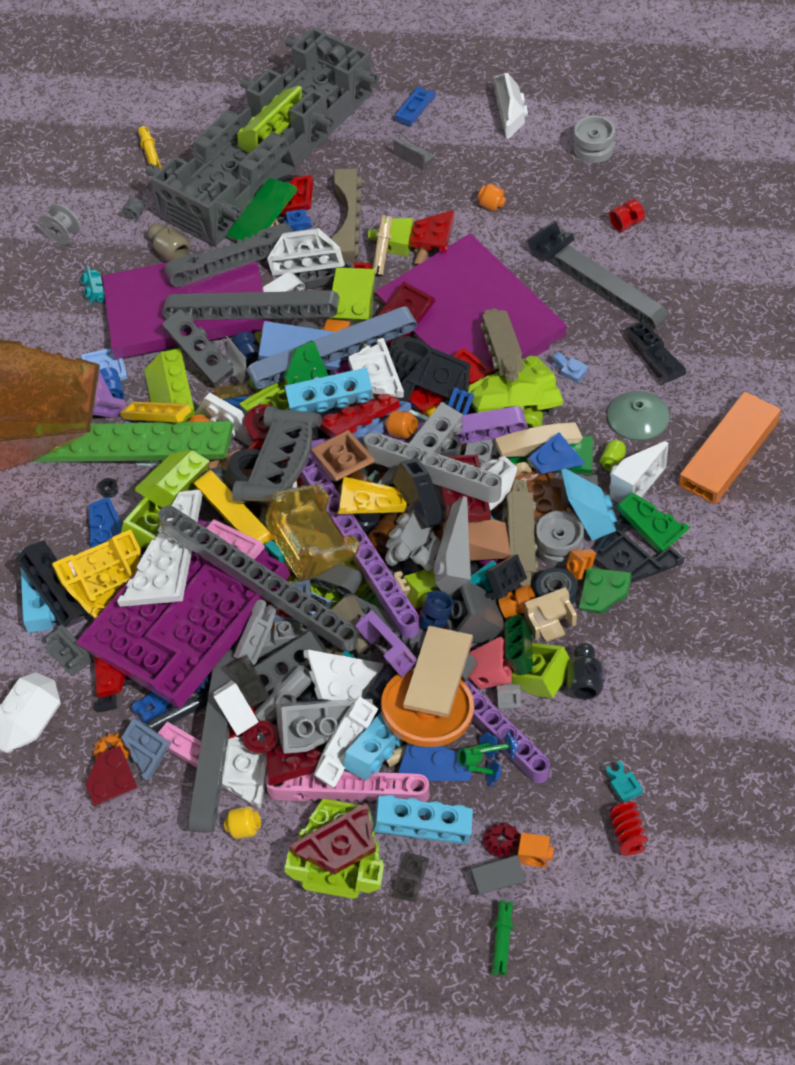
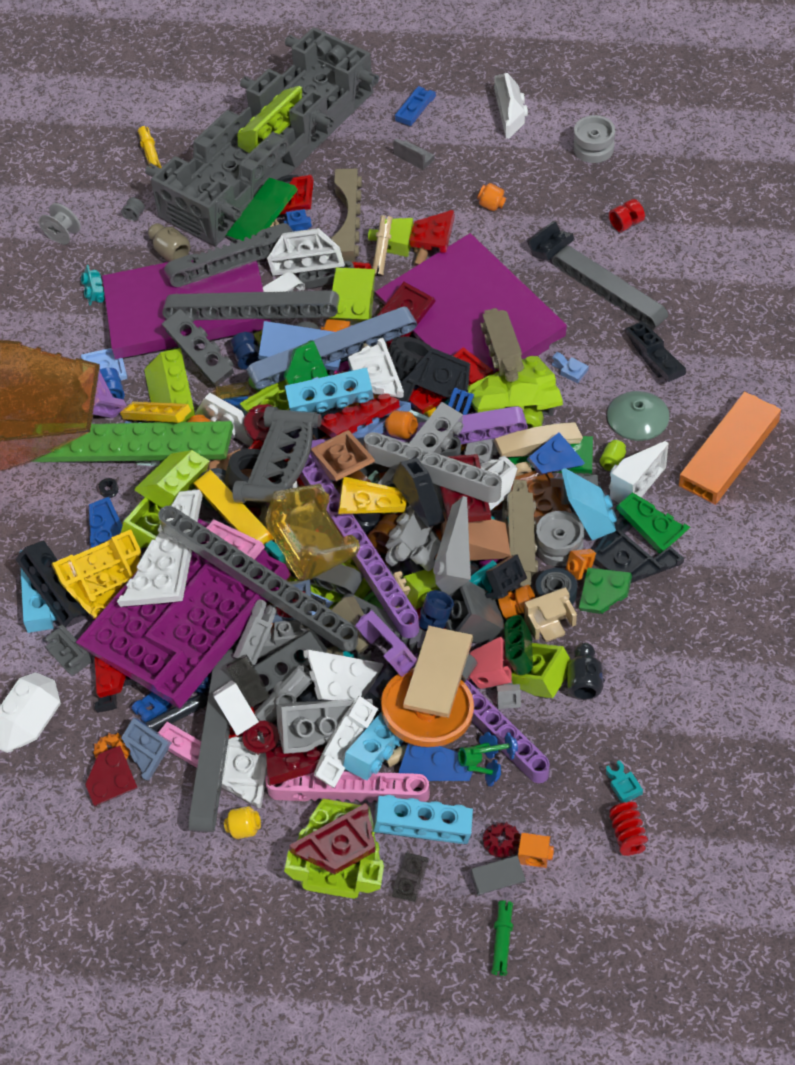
white sticker [226,336,246,384] -> none

